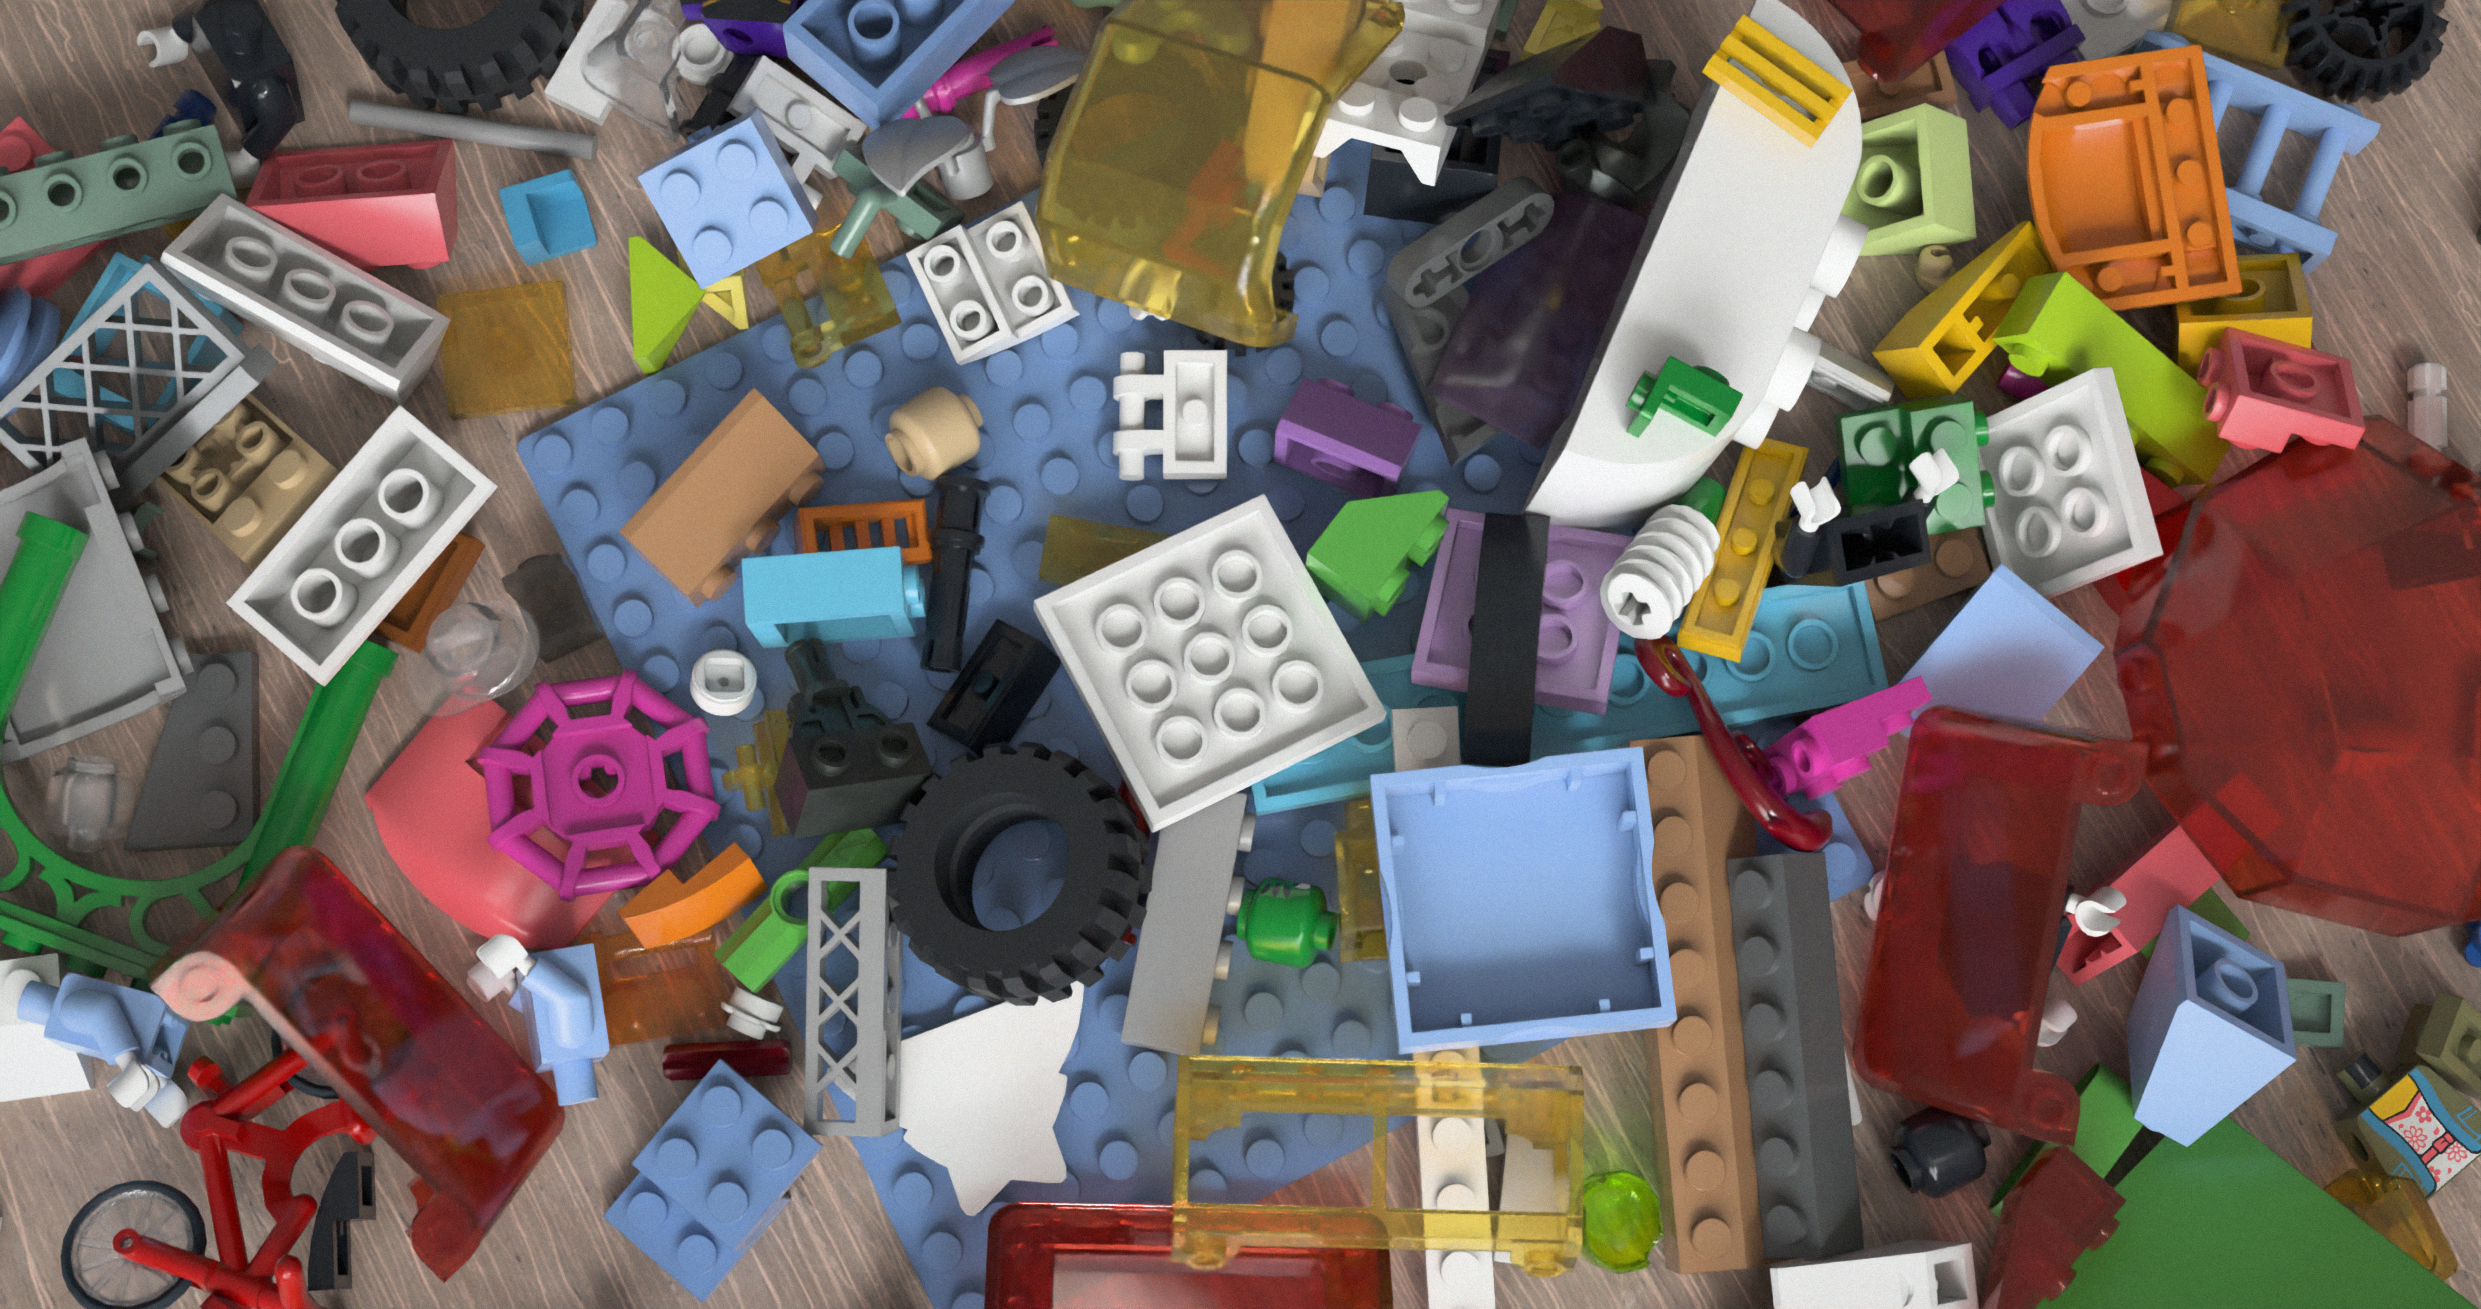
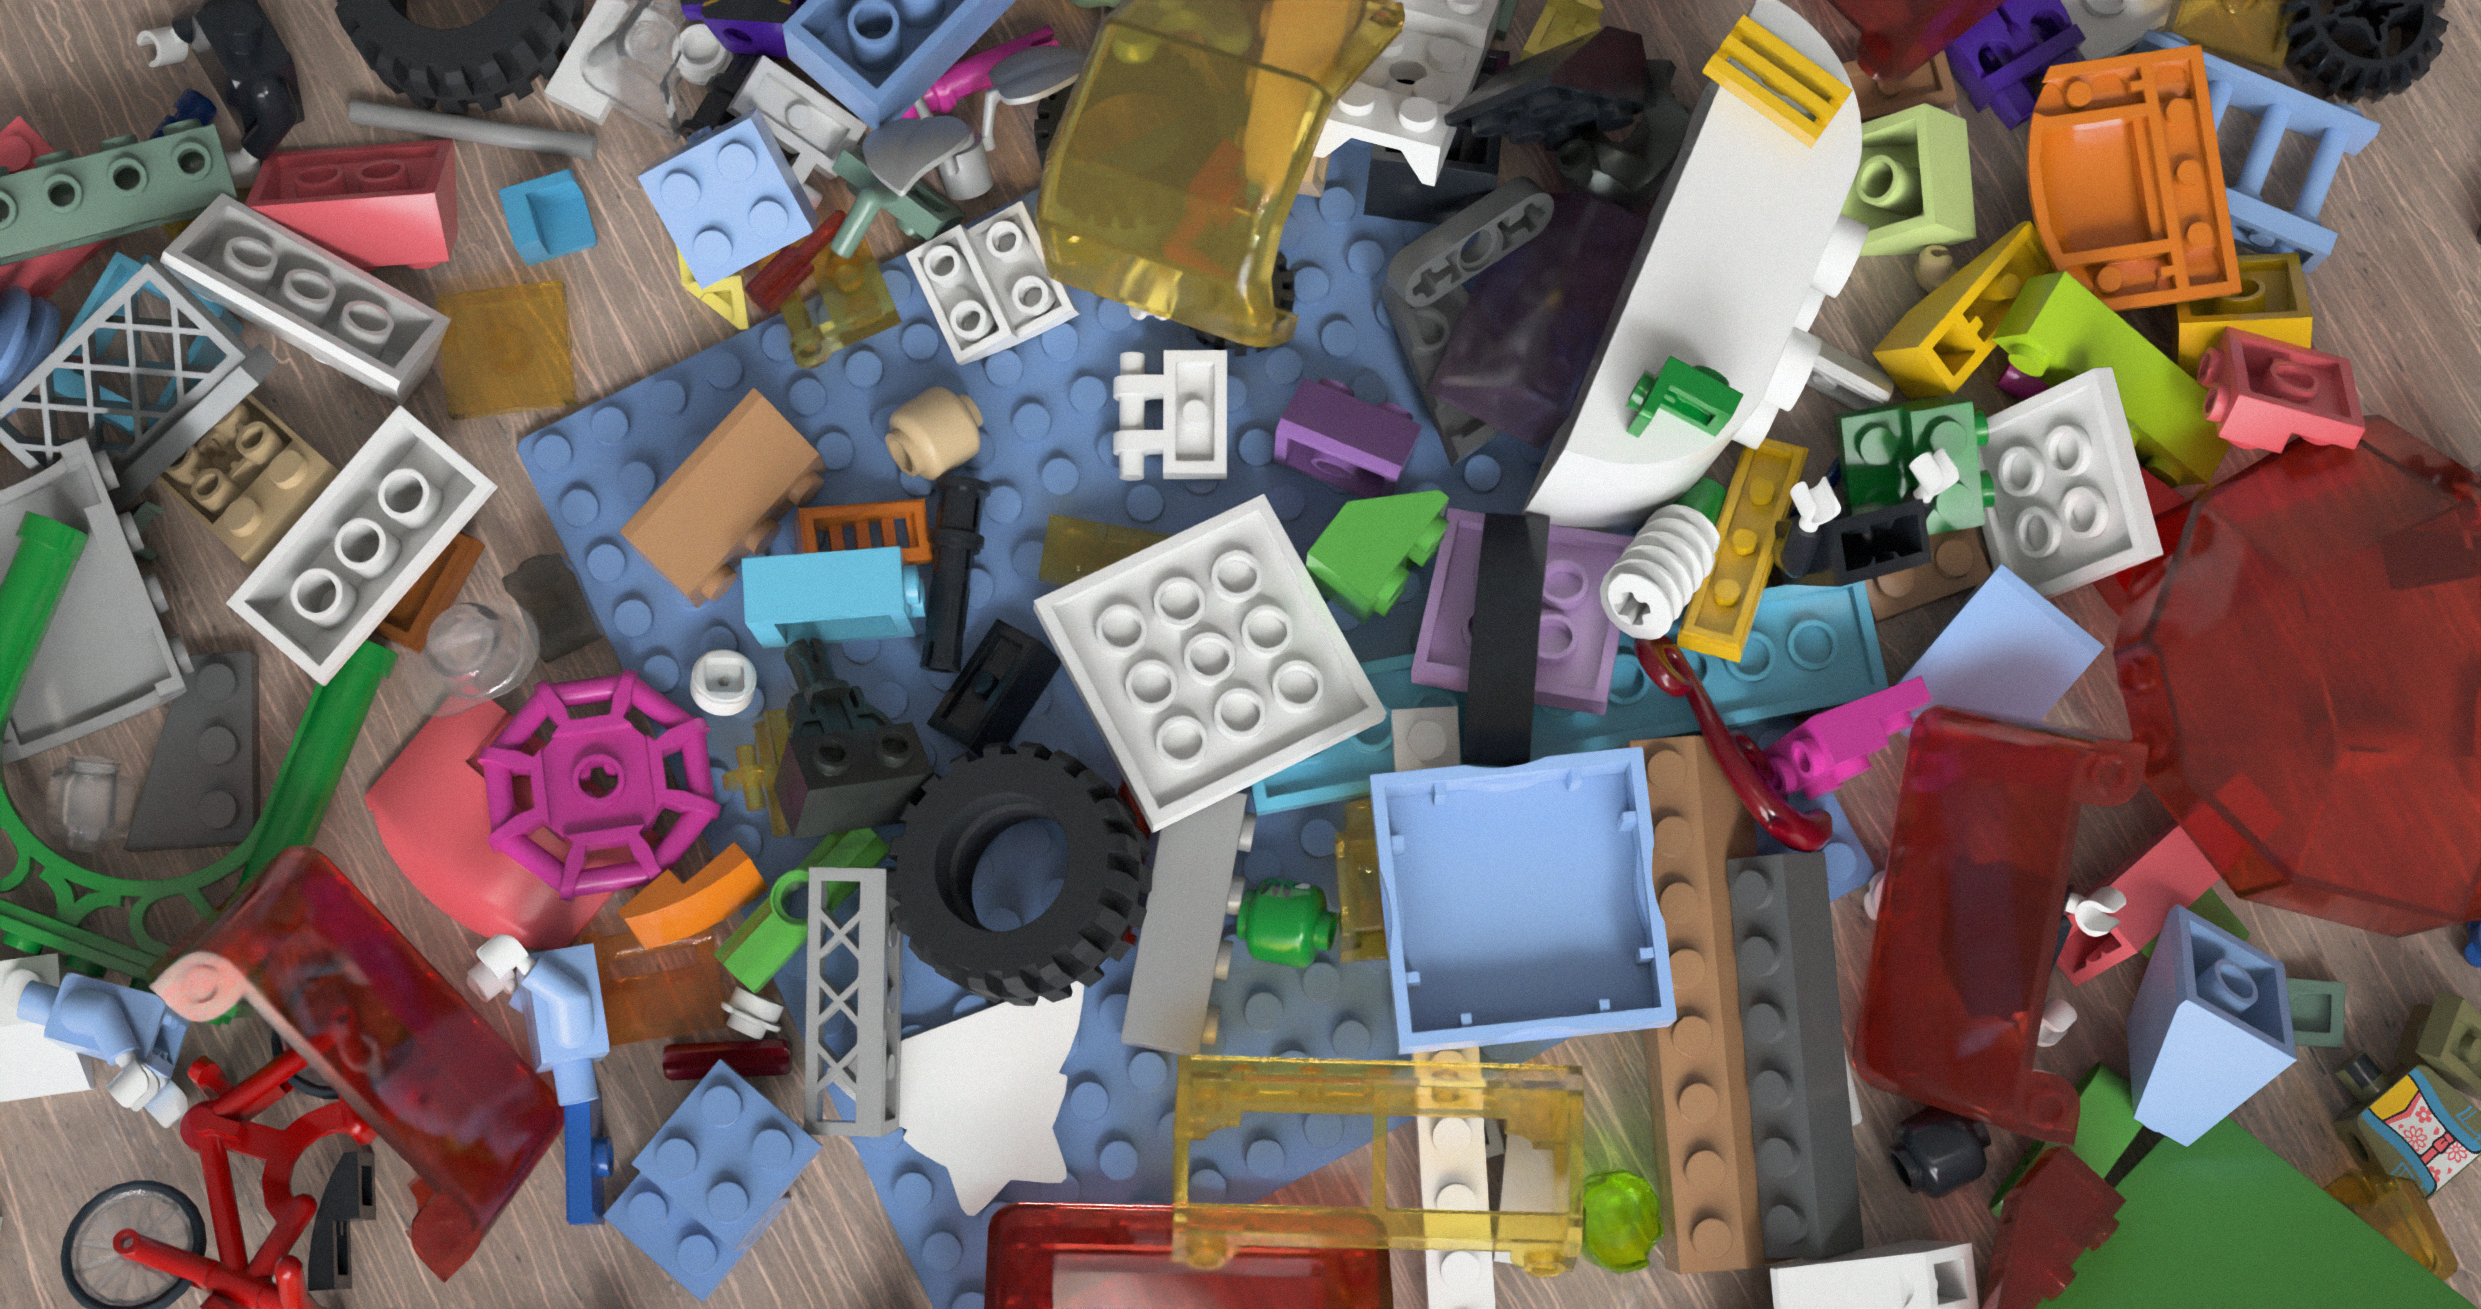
lime slope [628,236,707,375] -> none
white axle [2407,363,2448,486] -> none
none -> blue plate [564,1092,614,1226]
none -> clear red axle [742,210,847,316]

